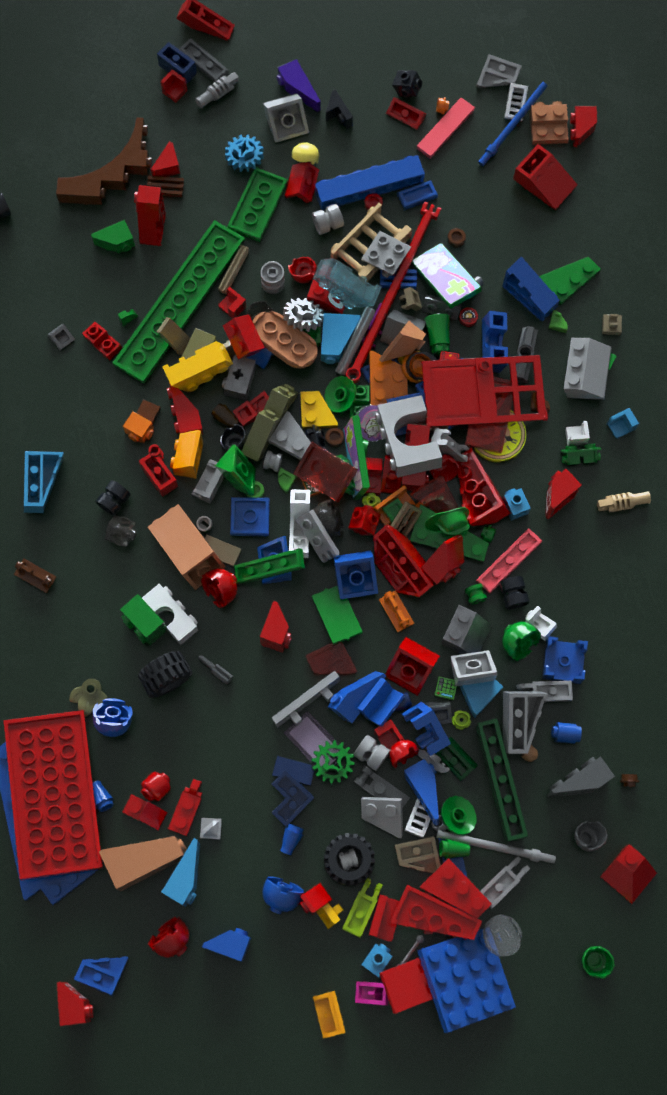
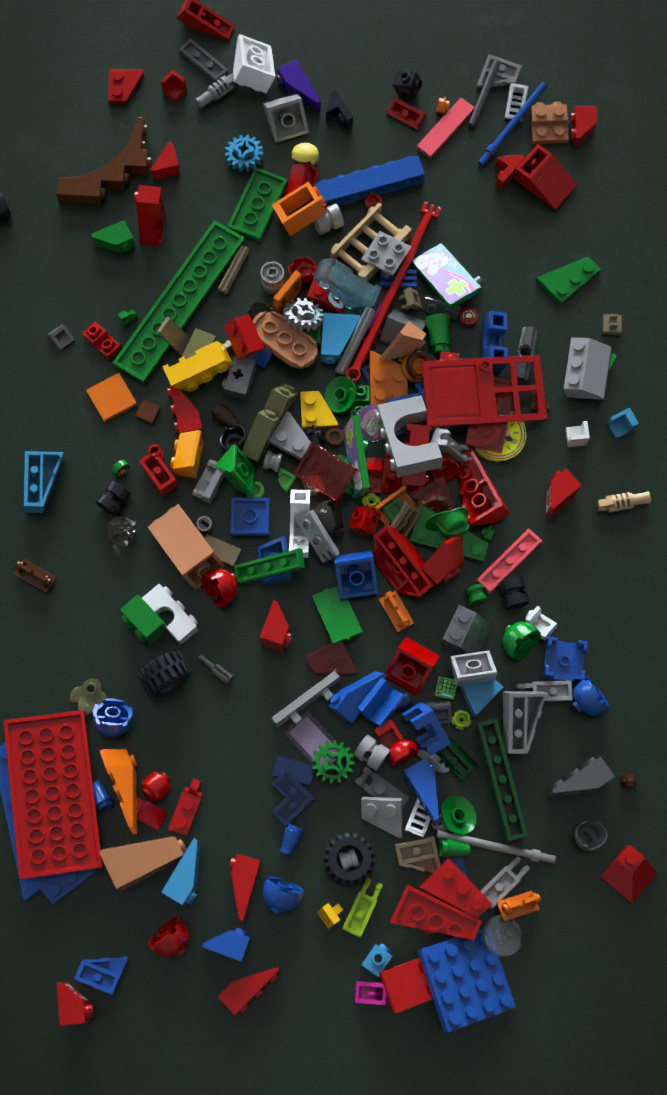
orange brick [123,412,154,444] -> none
reddish brown tile [147,176,184,197] -> none
dark blue brick [157,42,197,84] -> none
light grey tile [200,818,222,840] -> none
red panel [219,287,246,318] -> none
red slope [233,391,269,427] -> none
red slope [300,883,332,915] -> none
light orange hinge [313,991,346,1038] -> none
red panel [368,894,399,942] -> none
light grey hinge [397,935,424,966] -> none
blue tile [398,180,438,210] -> none
reddish brown tile [447,228,466,248] -> none
blue wedge [502,257,560,322] -> none
dark azure brick [503,488,531,521] -> none
medium nougat hinge [521,745,538,762] -> none
bright green tile [548,310,568,333] -> none
blue brick [551,722,582,744] -> none
green hinge [560,444,601,465] -> none
green hair [581,946,615,979] -> none
none -> orange tile [86,373,137,423]
none -> orange wedge [100,749,138,835]
none -> red wing [108,69,144,104]
none -> green tile [111,460,130,478]
none -> red slope [218,967,280,1015]
none -> red slope [229,854,261,922]
none -> white slope [233,34,275,93]
none -> orange window [272,182,328,236]
none -> orange tile [273,270,301,315]
none -> dark grey bar [468,60,500,127]
none -> red slope [495,155,525,191]
none -> orange hinge [496,891,541,921]
none -> blue cylinder [573,676,610,716]

